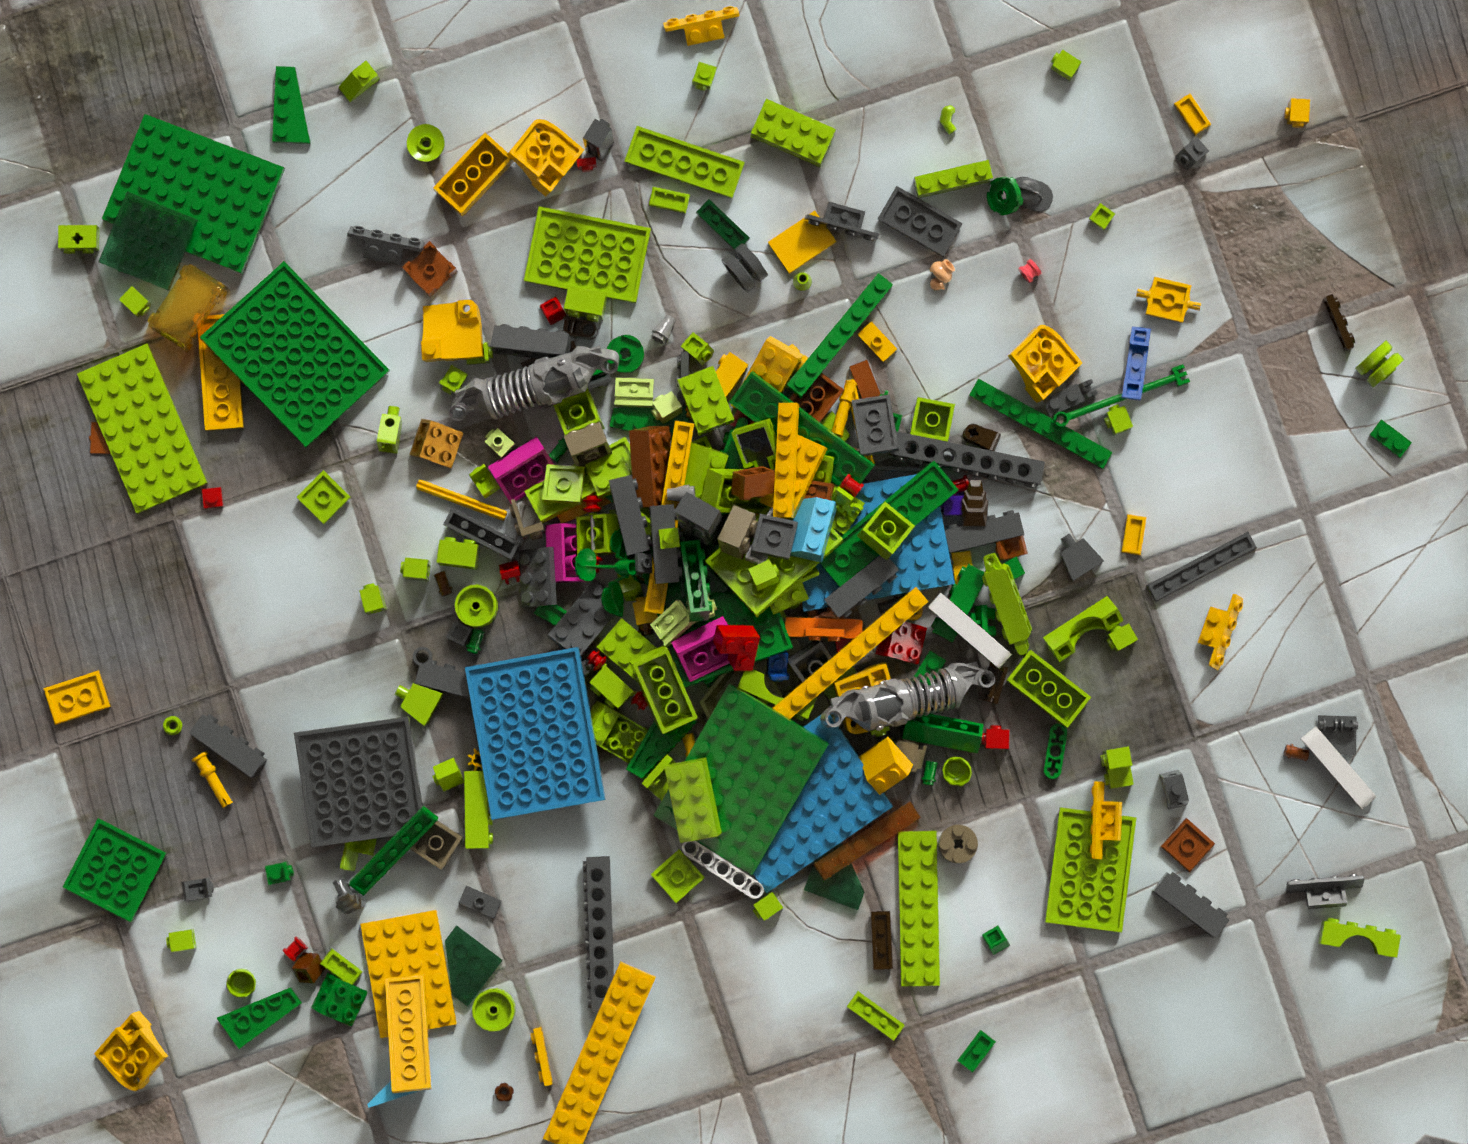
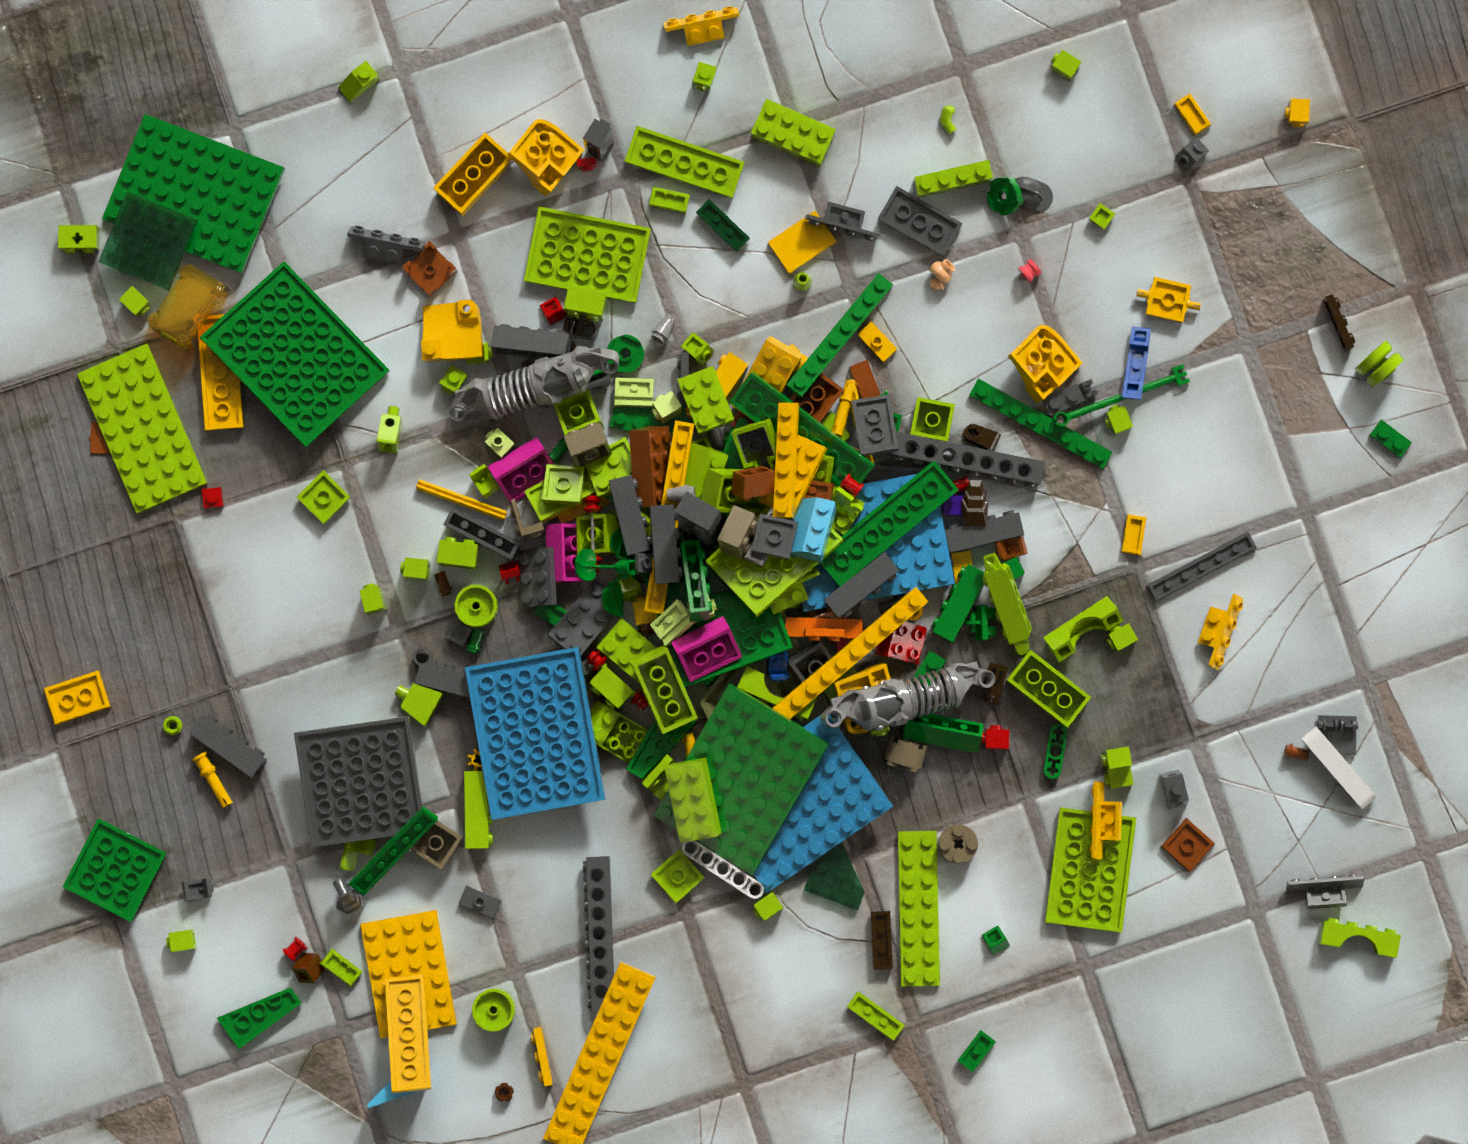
yellow slope [94,1011,168,1091] -> none
lime hair [226,968,256,998] -> none
green bracket [265,862,294,885] -> none
green wing [272,66,311,144] -> none
green bracket [311,973,368,1026] -> none
lime dish [407,124,445,162] -> none
pearl gold bracket [409,419,463,468] -> none
lime brick [432,757,464,792] -> none
clear green plate [445,925,503,1007] -> none
lime plate [658,527,680,549] -> none
red brick [713,625,760,671] -> none
dark grey wheel [721,243,768,293] -> none
lime brick [748,559,780,591] -> none
clear orange plate [814,801,921,880] -> none
lime brick [857,502,915,560] -> none
yellow slope [859,737,913,795] -> none
green pin [921,761,938,786] -> none
white beam [928,592,1012,669] -> none
lime hair [942,757,972,787] -> none
dark grey torso [1060,533,1104,582] -> none
dark grey brick [1152,872,1229,938] -> none

